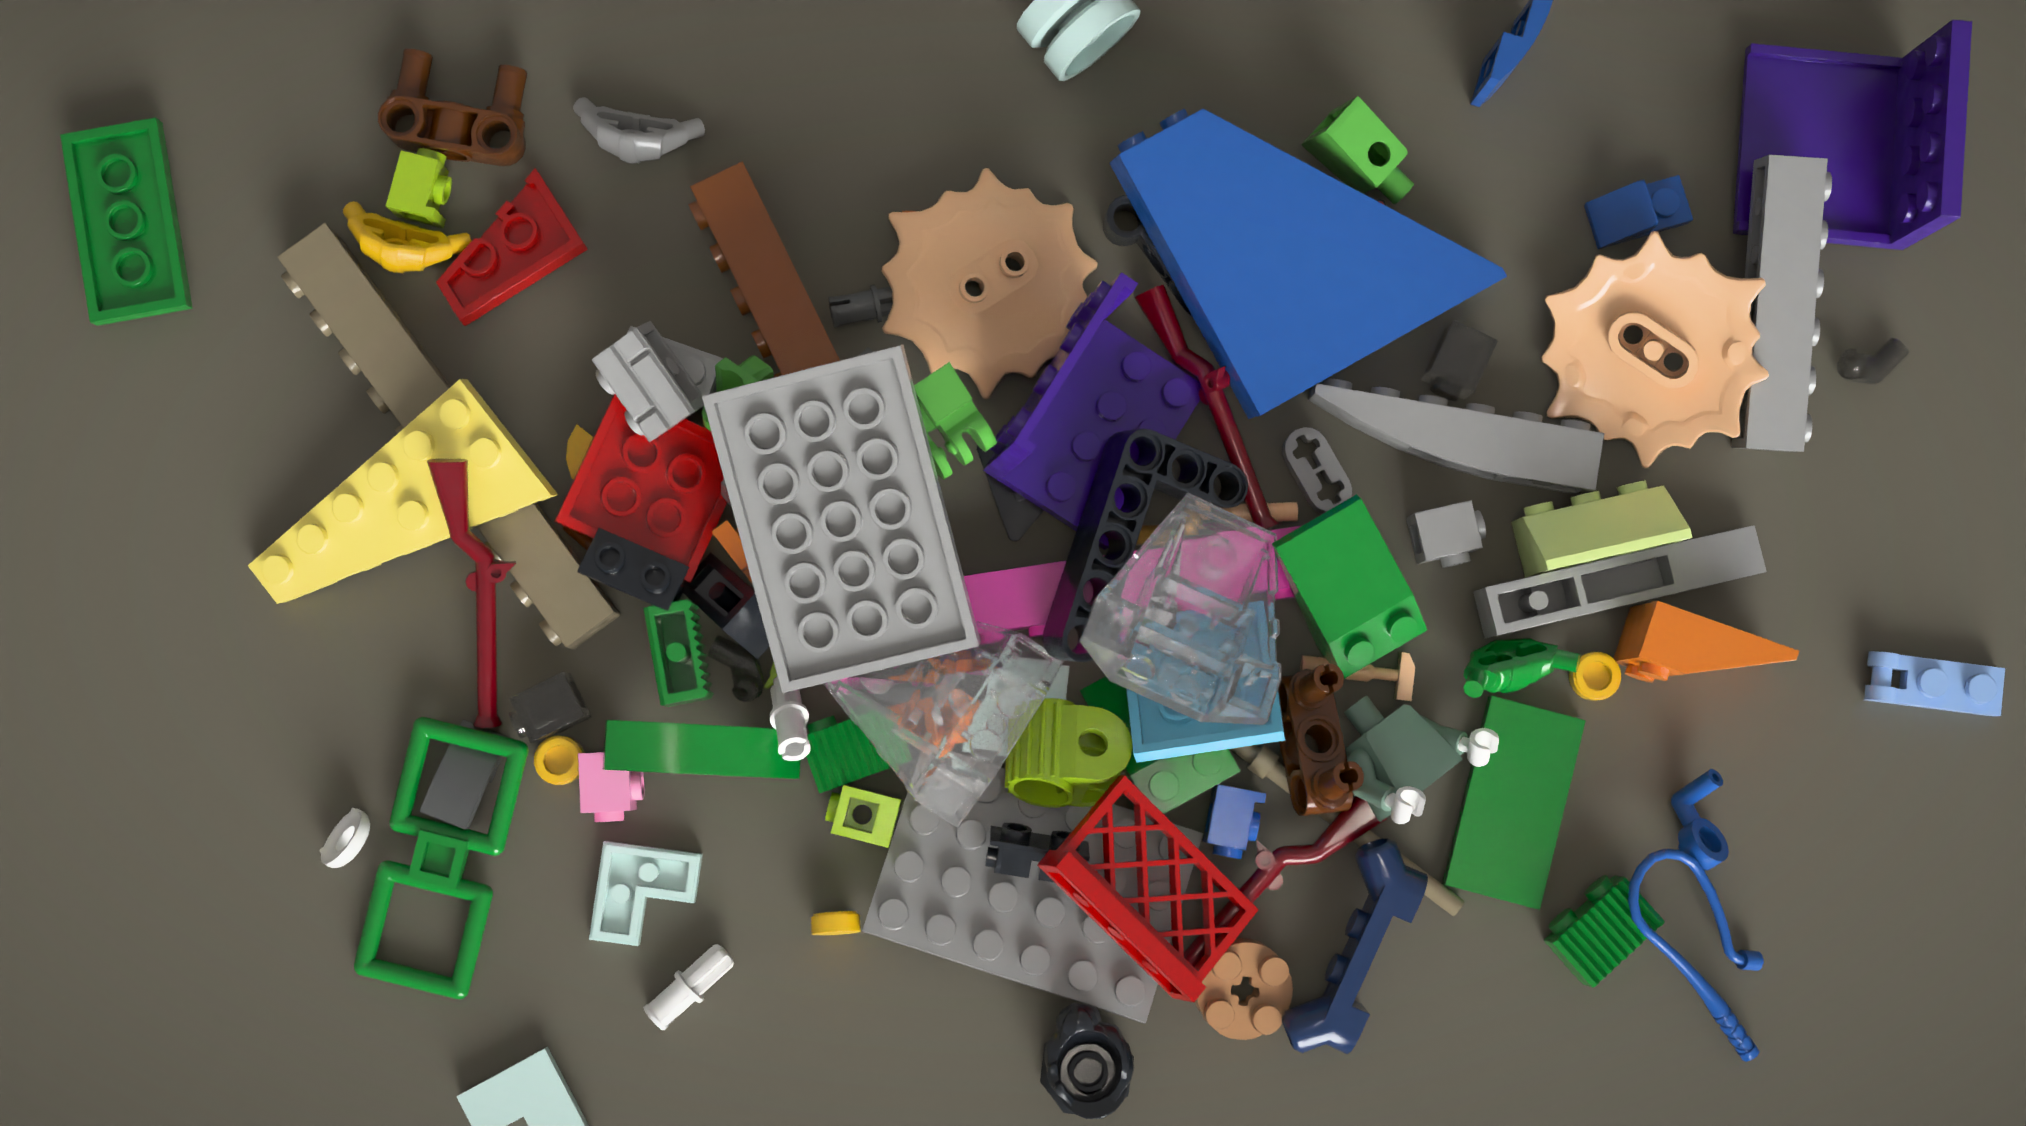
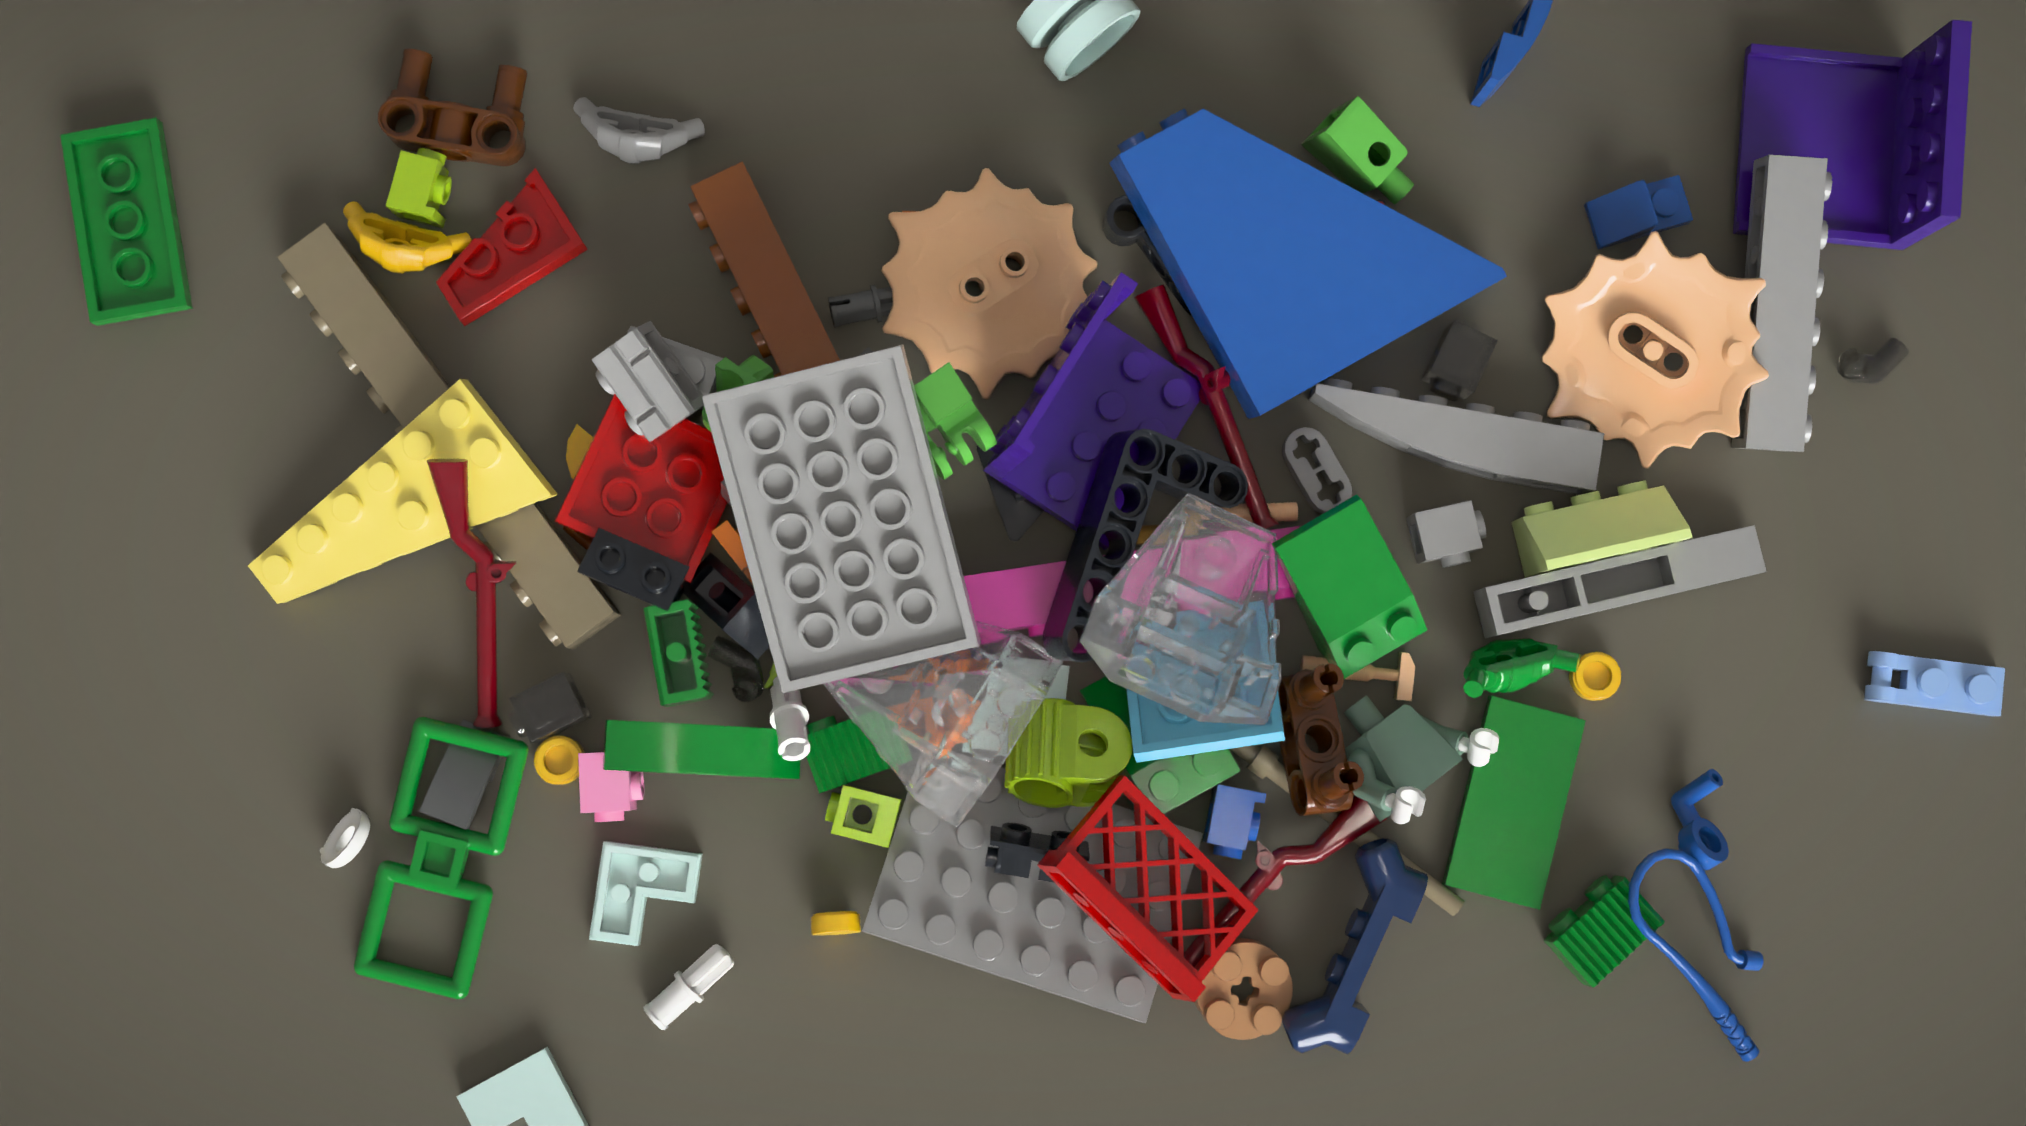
black piece [1040,1003,1134,1119] -> none
orange slope [1613,601,1799,683] -> none

